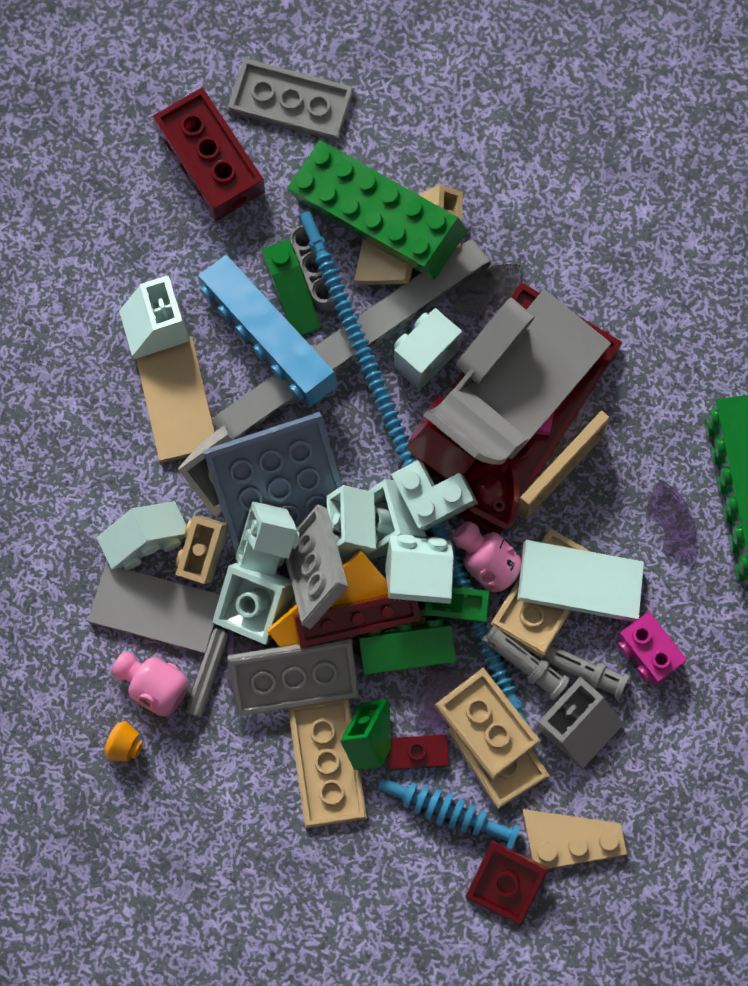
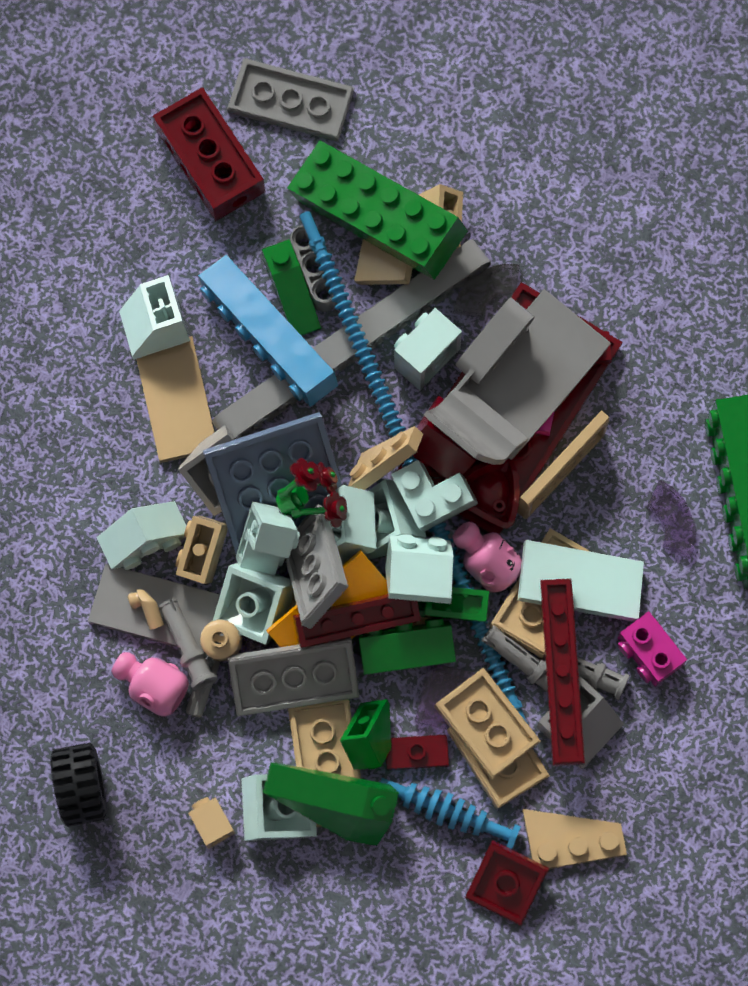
light orange cone [104,721,143,762] -> none
none -> black tyre [50,742,107,827]
none -> tan arm [127,589,164,630]
none -> light grey pin [159,599,218,691]
none -> tan brick [188,797,235,849]
none -> tan head [200,619,242,662]
none -> light aqua slope [242,774,317,841]
none -> green wedge [263,762,399,846]
none -> dark red plant [276,458,347,528]
none -> tan wing [348,426,423,490]
none -> dark red tile [540,578,585,766]

